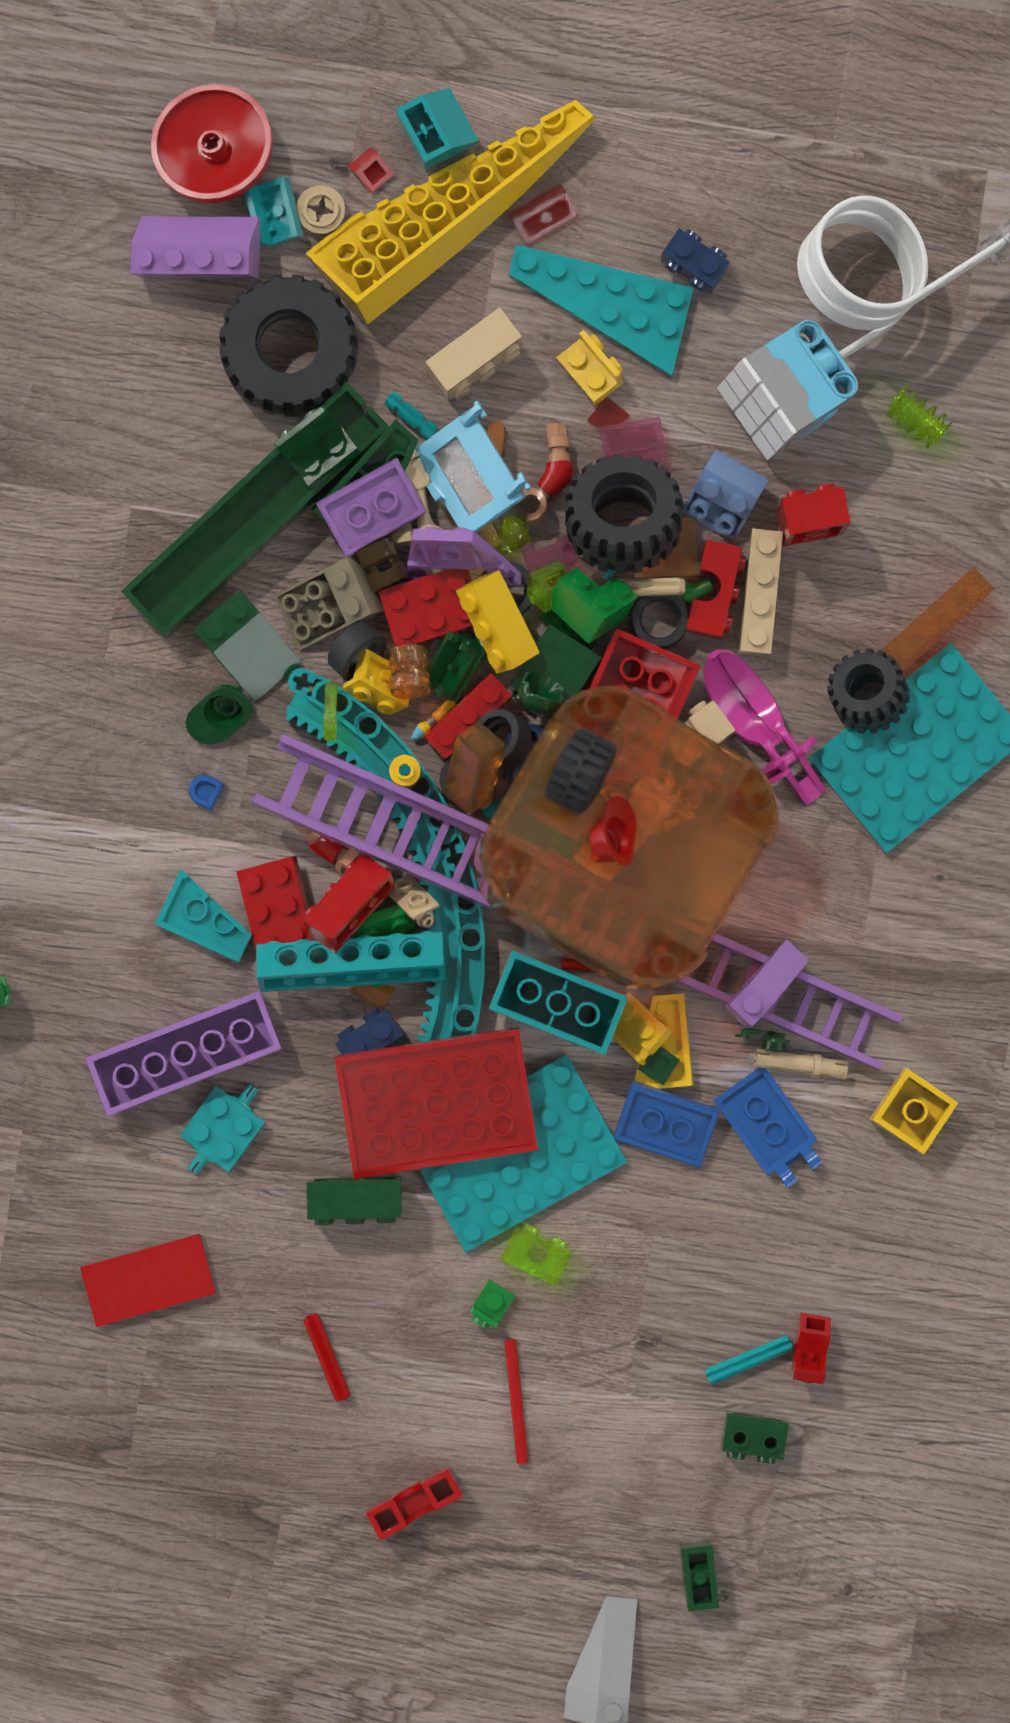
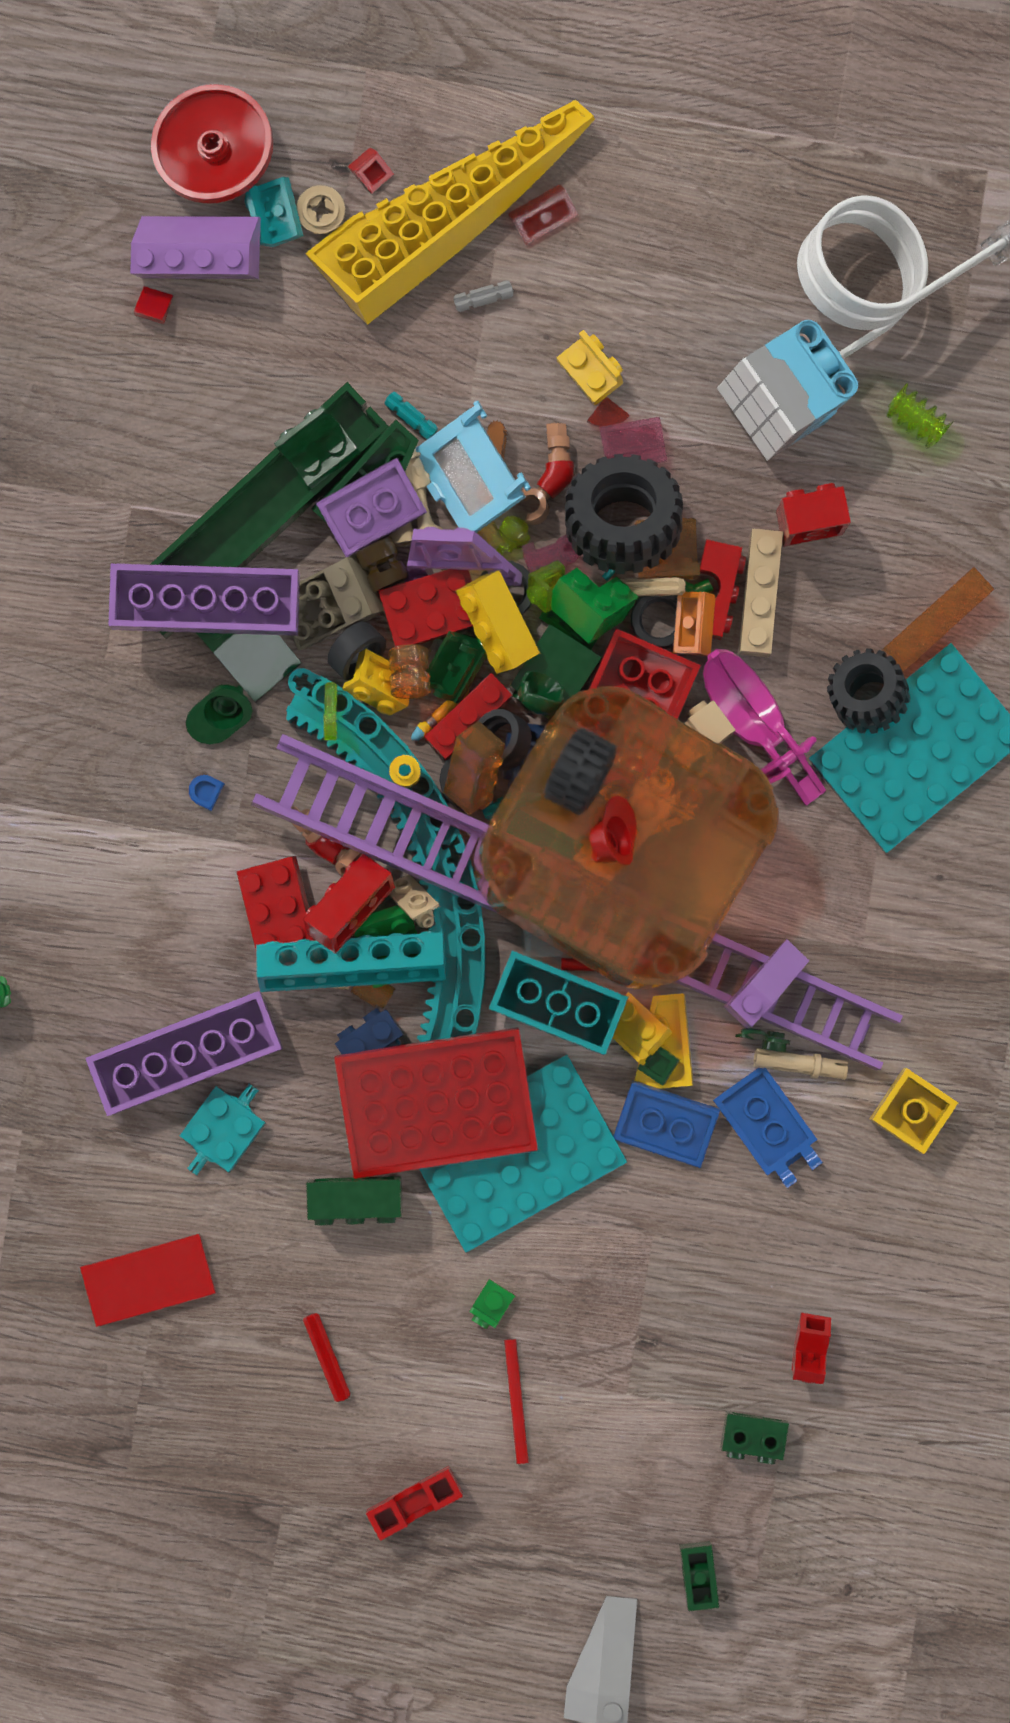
teal wing [155,869,252,963] -> none
black tyre [219,274,358,417] -> none
teal slope [396,88,479,171] -> none
tan brick [425,307,522,401] -> none
clear neon green brick [500,1222,572,1286] -> none
teal wing [509,244,694,378] -> none
dark blue brick [660,228,730,294] -> none
medium blue slope [683,450,769,542] -> none
teal axle [705,1335,793,1384] -> none
none -> medium lavender brick [108,564,300,636]
none -> red slope [134,286,173,325]
none -> light grey axle [454,280,513,312]
none -> orange slope [673,592,715,656]

